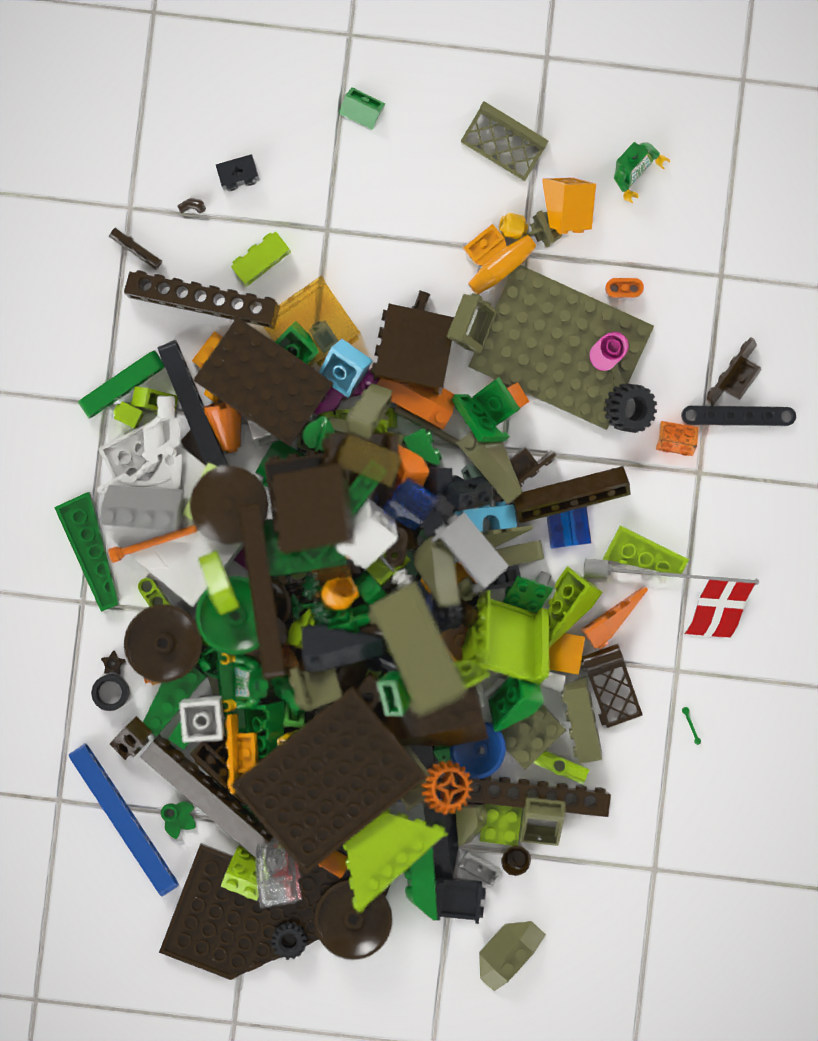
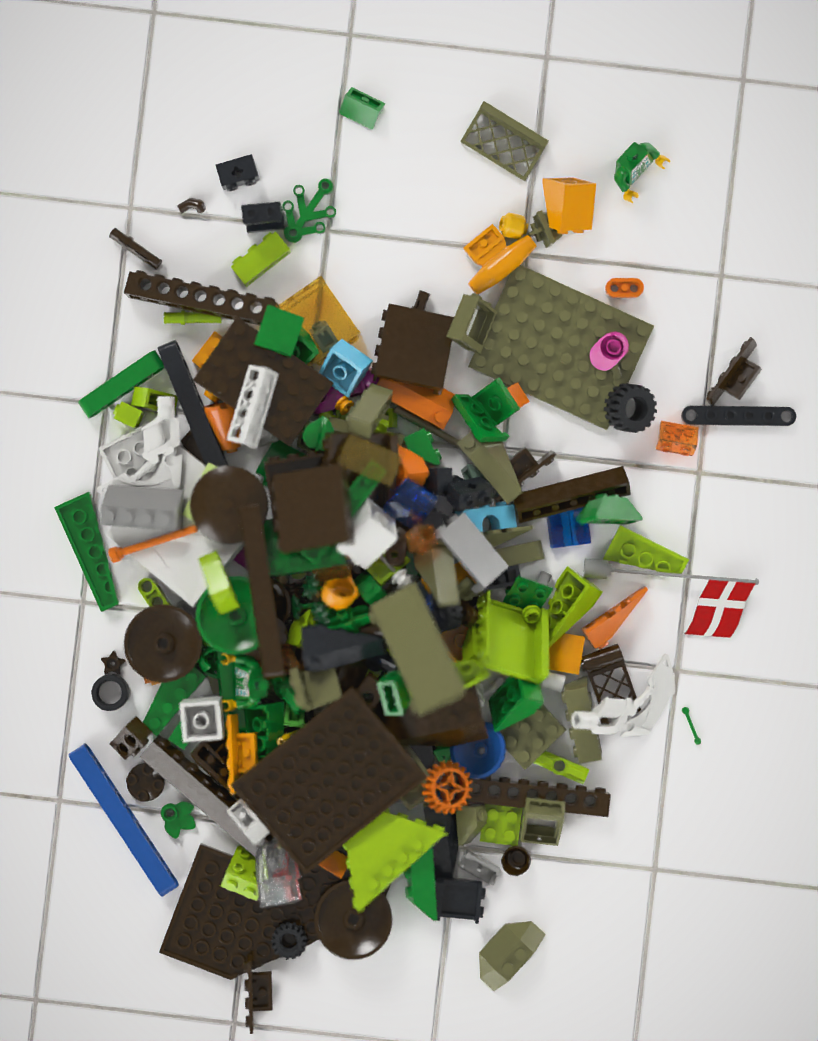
none -> dark brown dish [126,763,165,802]
none -> lime pin [163,310,222,325]
none -> white slope [226,799,269,845]
none -> white fence [227,365,279,448]
none -> black panel [241,201,285,233]
none -> dark brown bracket [244,954,273,1034]
none -> green slope [254,305,305,357]
none -> green plant [282,178,336,243]
none -> light orange bush [335,396,354,415]
none -> clear orange brick [405,525,437,554]
none -> lime plate [522,605,541,623]
none -> white piece [571,653,675,737]
none -> wedge [576,494,643,525]

